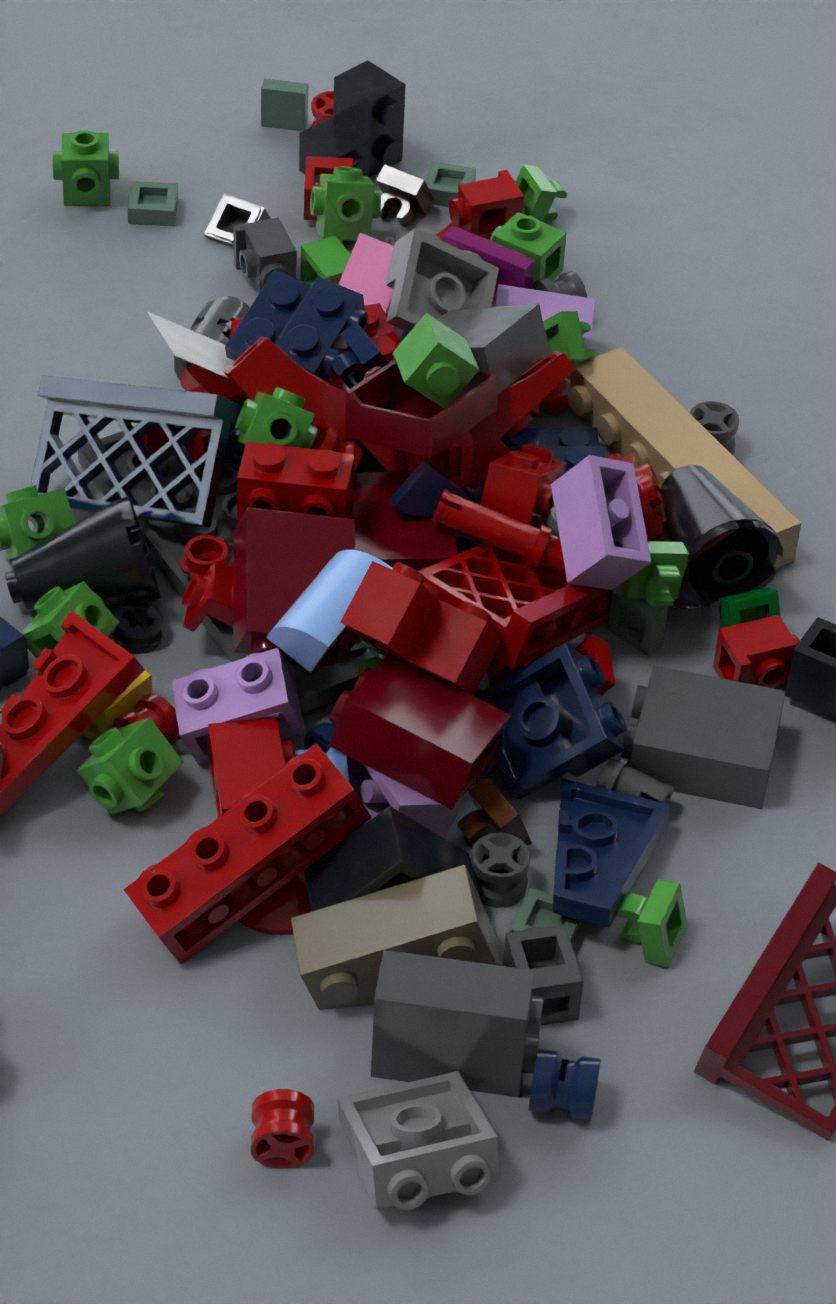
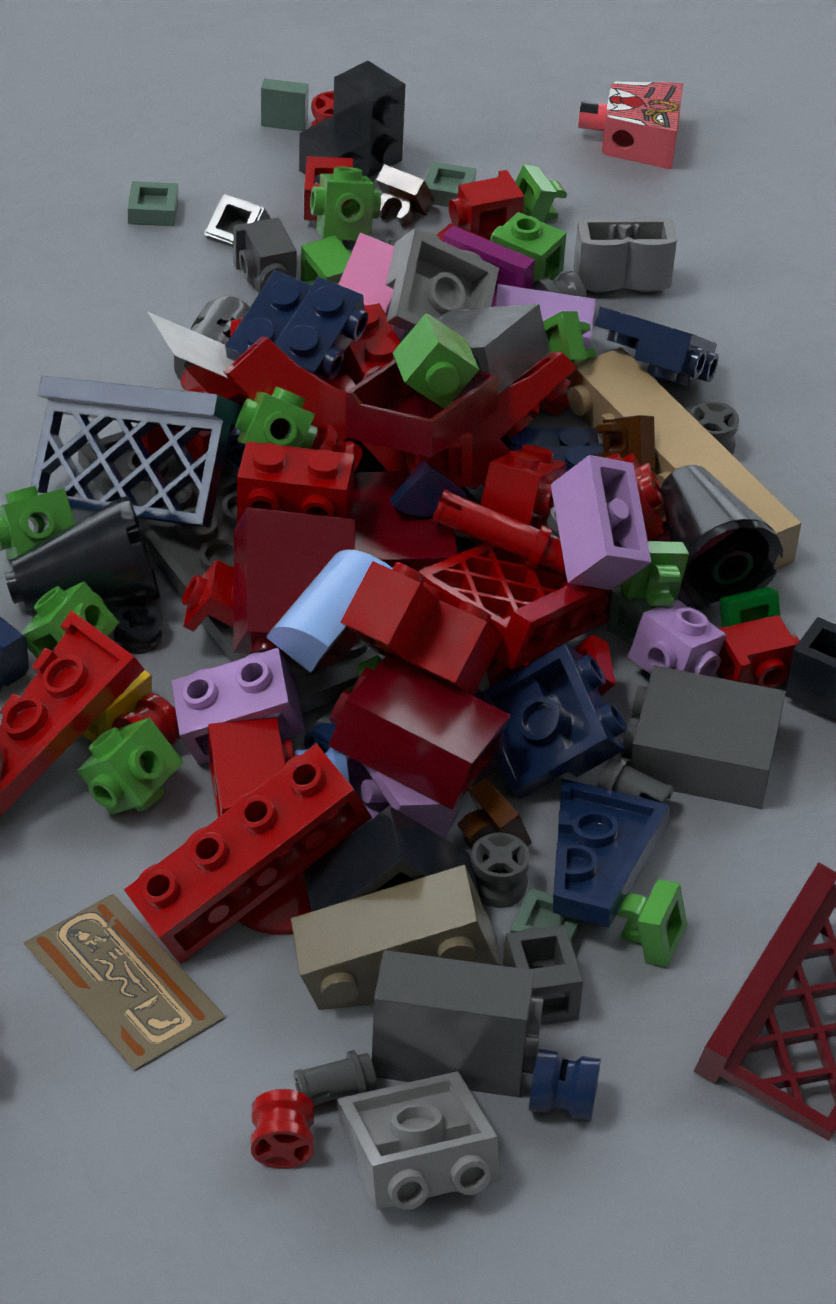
bright green brick [53,130,119,206] -> none
red plate [180,535,233,579] -> none
dark blue tile [330,321,389,389] -> none
none -> dark tan sticker [23,894,226,1070]
none -> dark grey pin [294,1050,377,1106]
none -> light grey brick [573,216,677,293]
none -> coral torso [578,81,684,169]
none -> dark blue plate [594,306,719,386]
none -> reddish brown tile [596,415,655,468]
none -> lavender brick [628,599,726,677]

